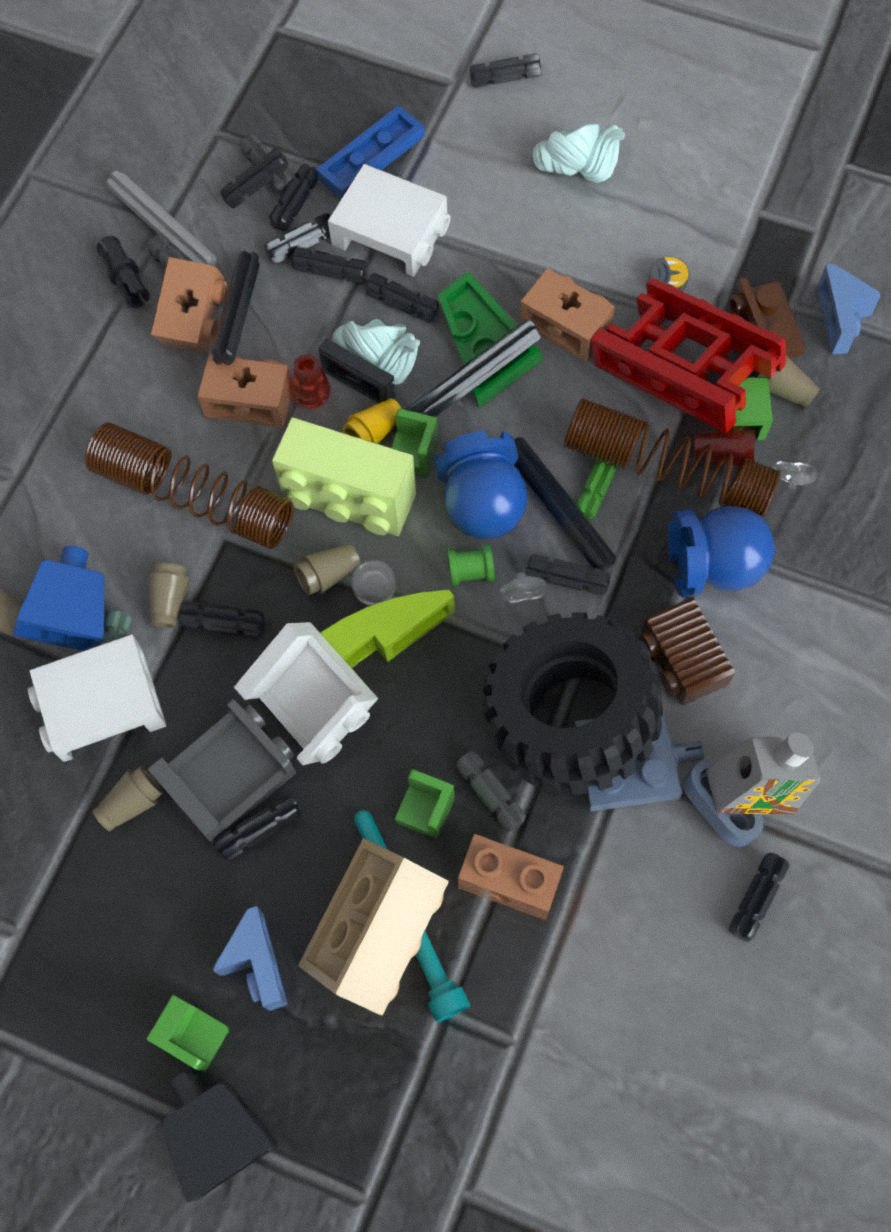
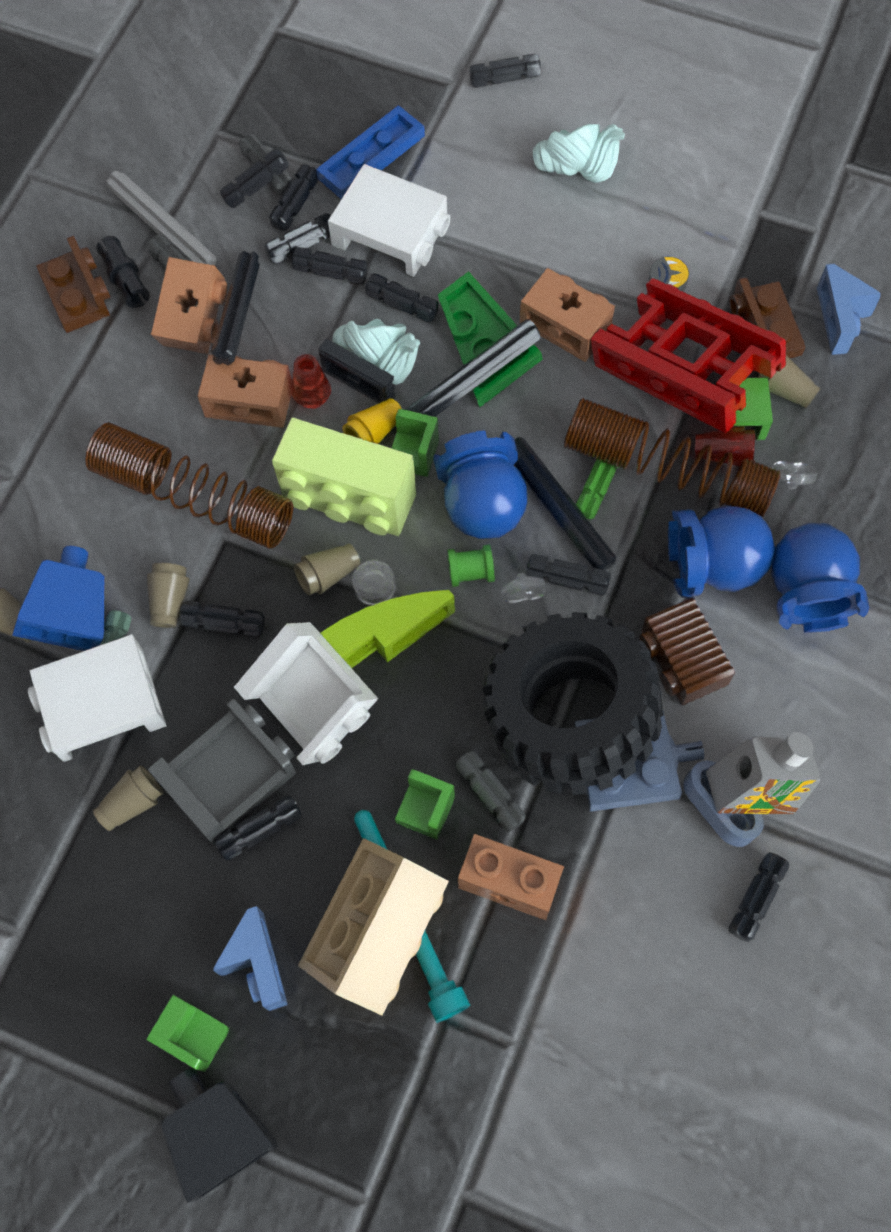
none -> reddish brown bracket [36,235,111,333]
none -> blue tile [771,523,870,633]

